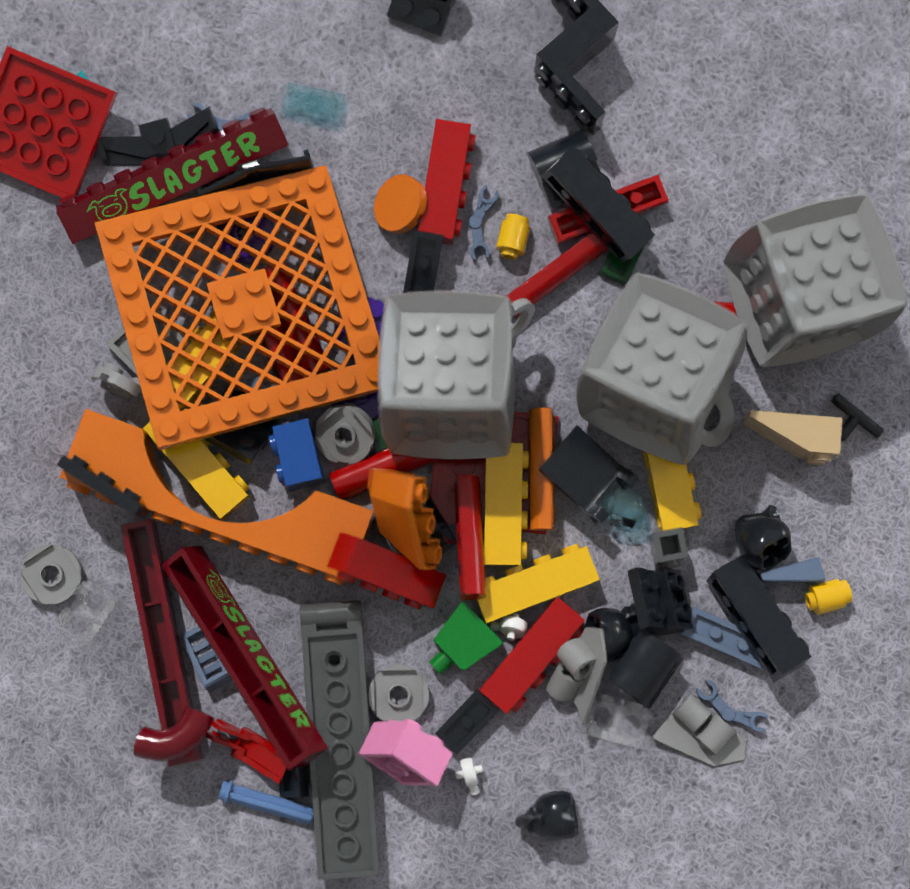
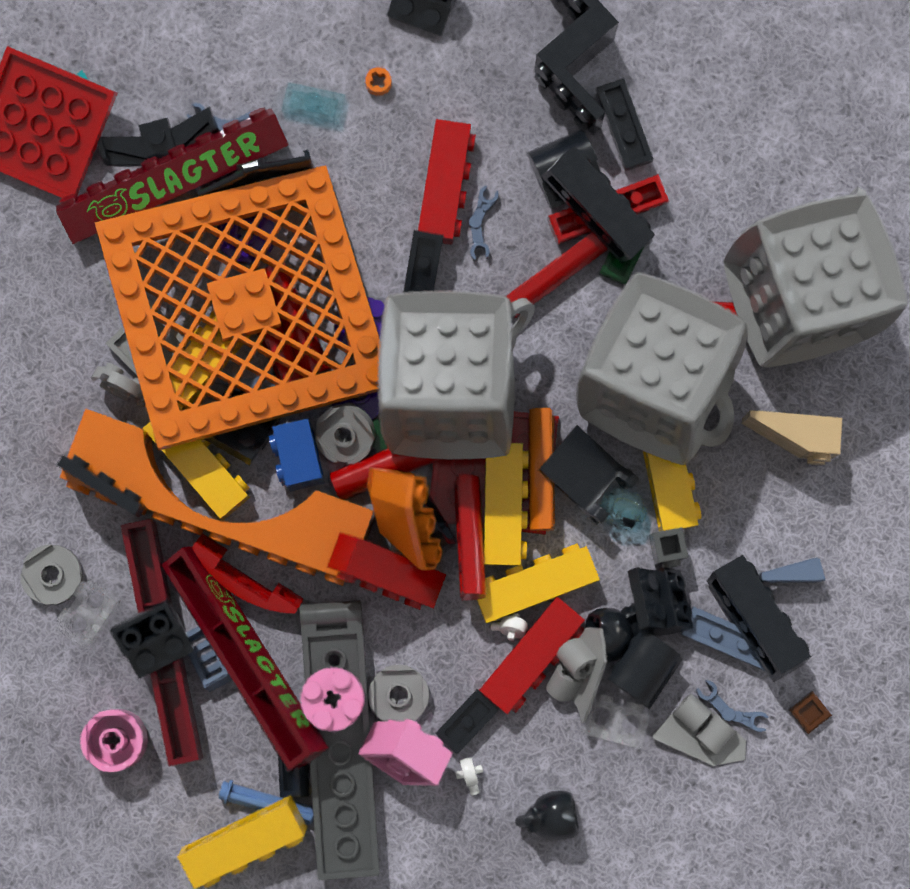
dark red cylinder [133,707,214,762] -> none
red arm [206,719,287,784] -> none
orange tile [374,174,427,234] -> none
green torso [429,601,503,675] -> none
yellow brick [495,214,530,260] -> none
black piece [735,505,791,571] -> none
yellow brick [805,579,853,615] -> none
black piece [831,393,884,441] -> none
none -> bright pink brick [80,709,148,772]
none -> black brick [110,599,195,679]
none -> yellow brick [177,795,307,889]
none -> red slope [192,533,304,614]
none -> bright pink brick [301,668,365,731]
none -> orange bush [365,67,392,96]
none -> black plate [596,78,654,171]
none -> reddish brown tile [788,691,832,734]

